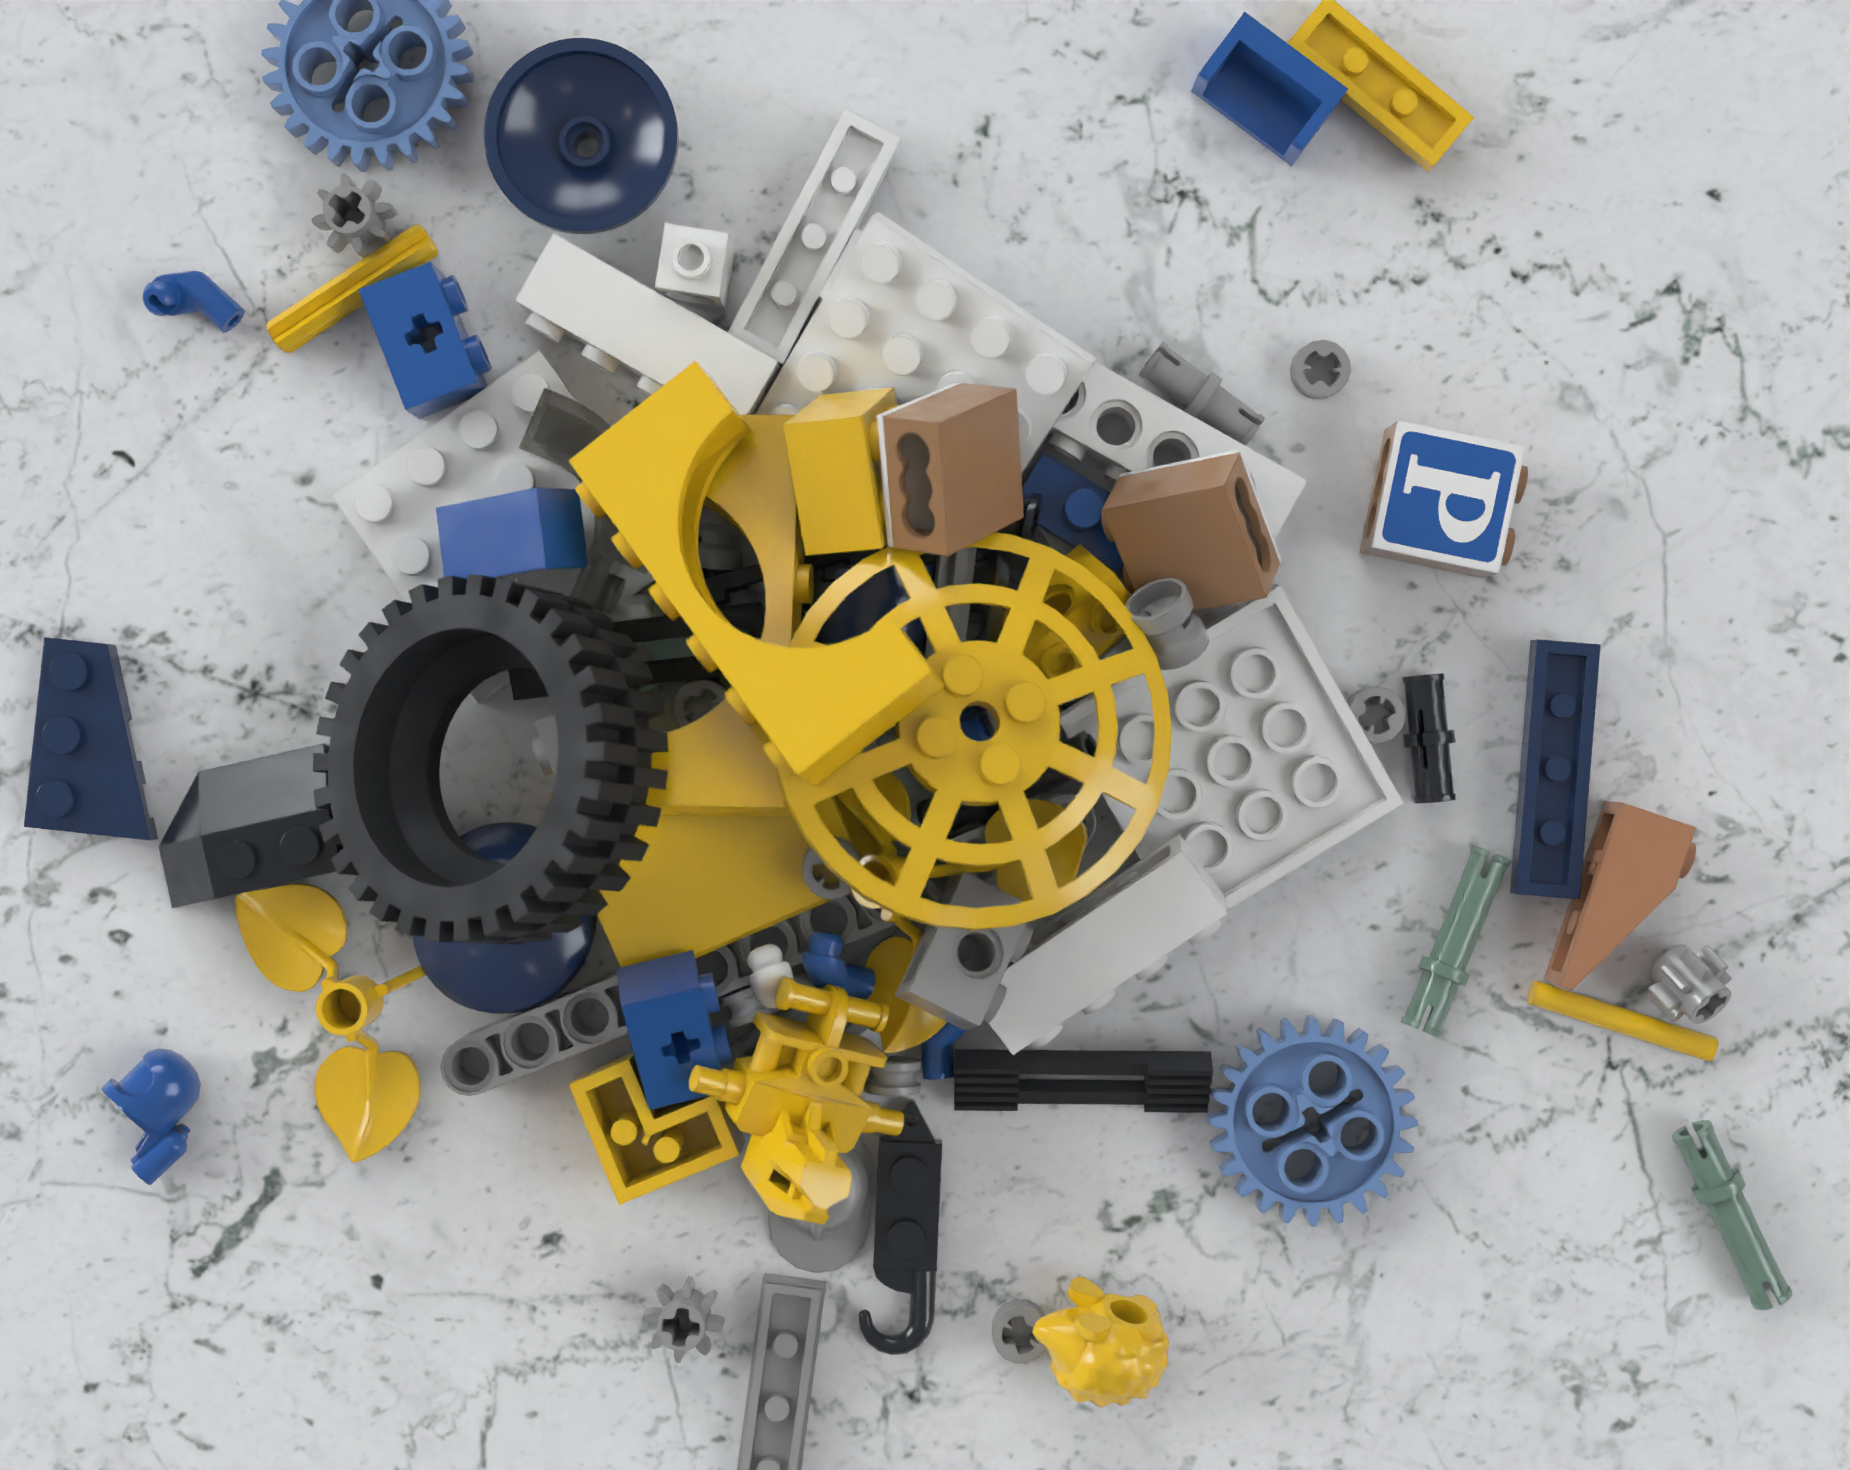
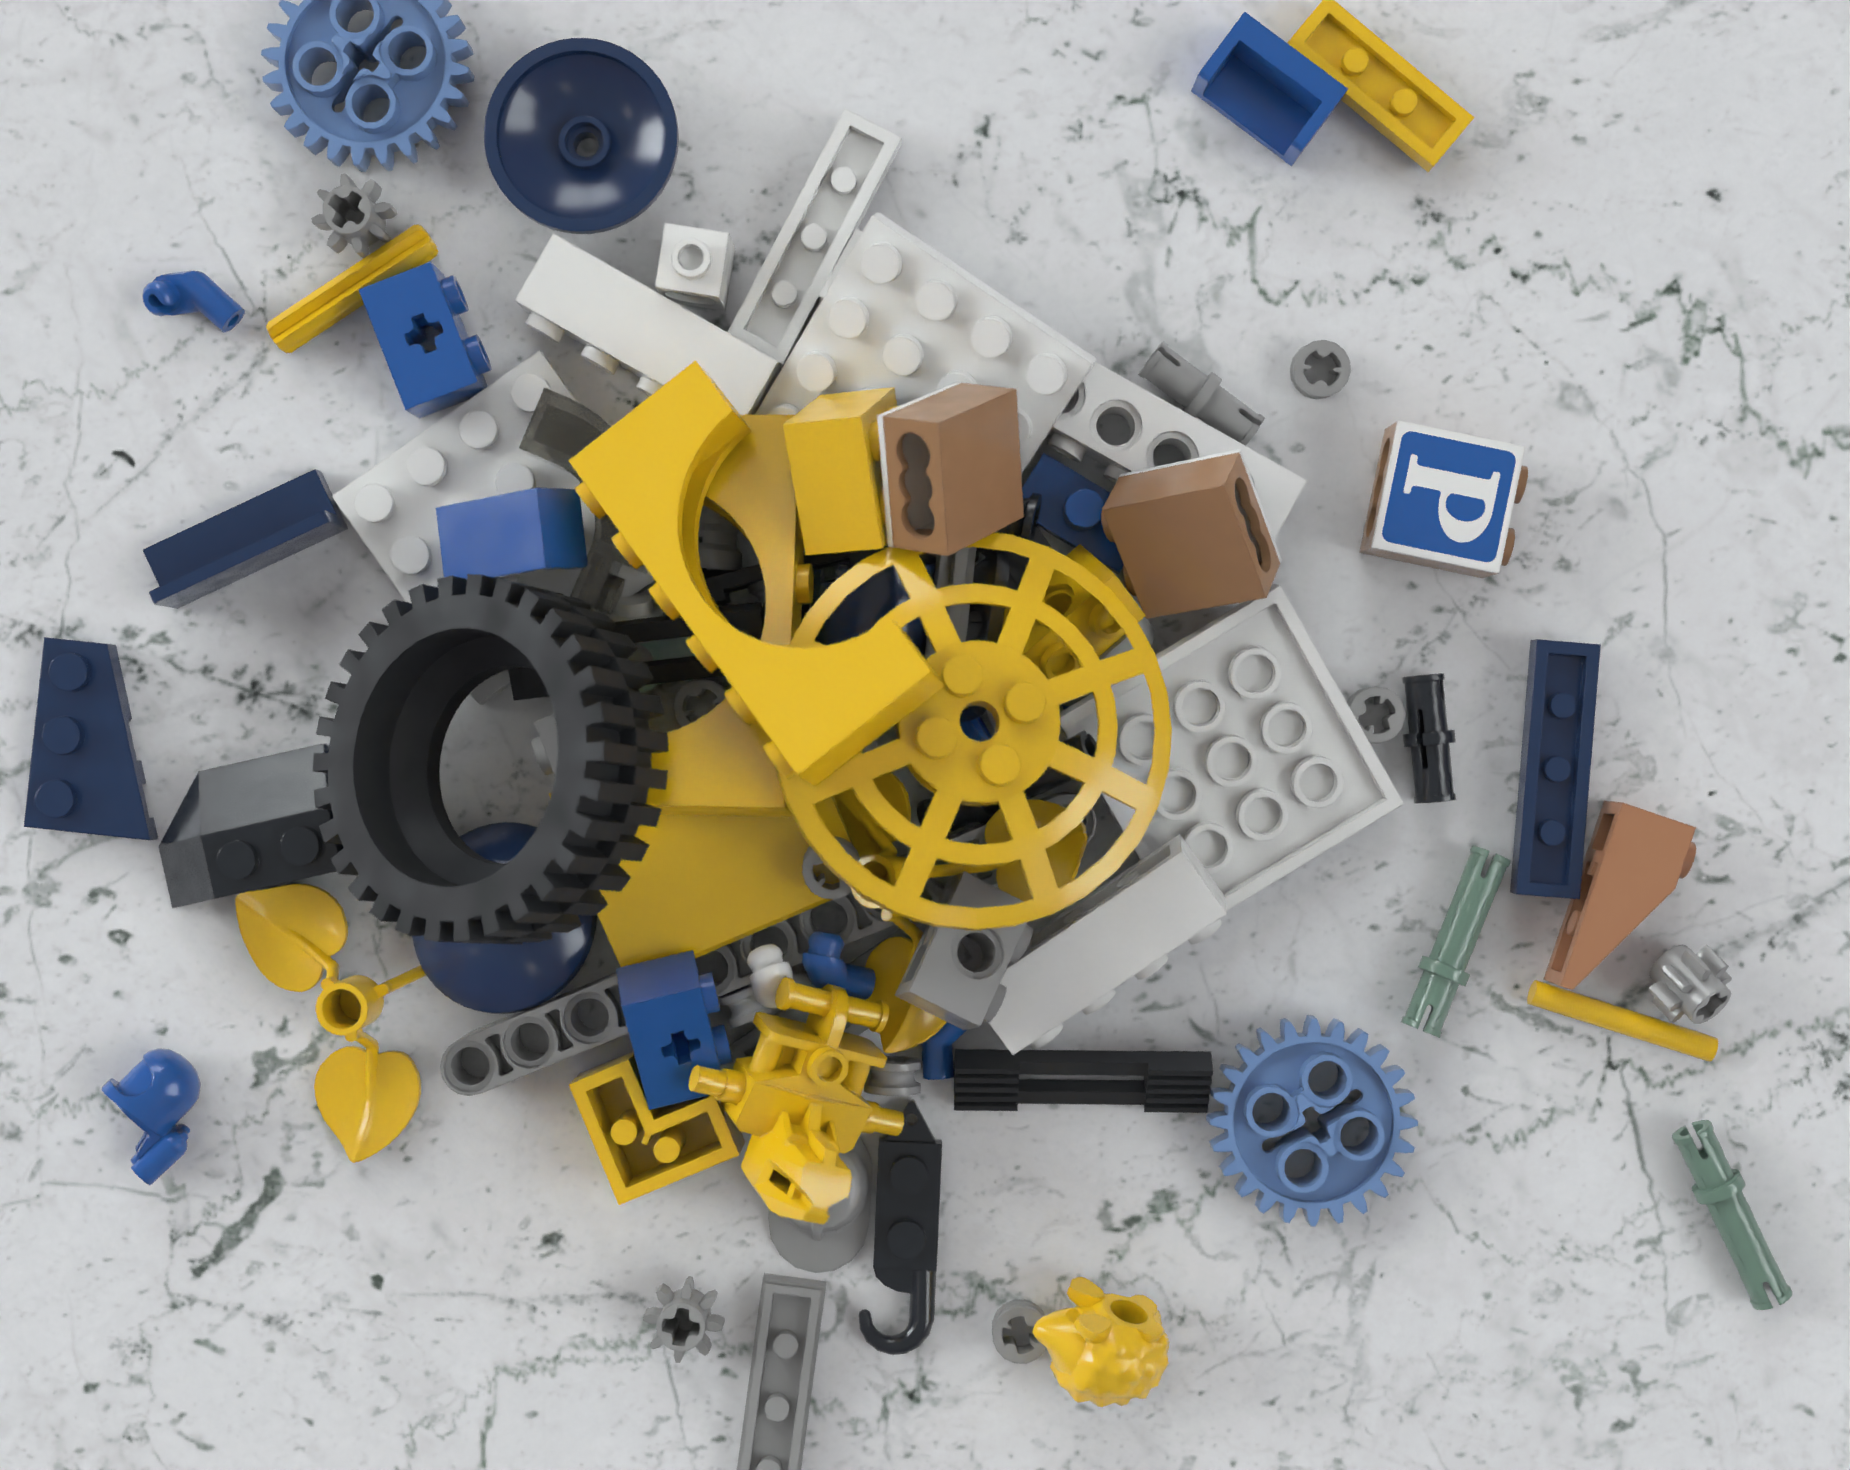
light grey wheel [1125,578,1209,670] -> none
none -> dark blue panel [143,469,348,609]

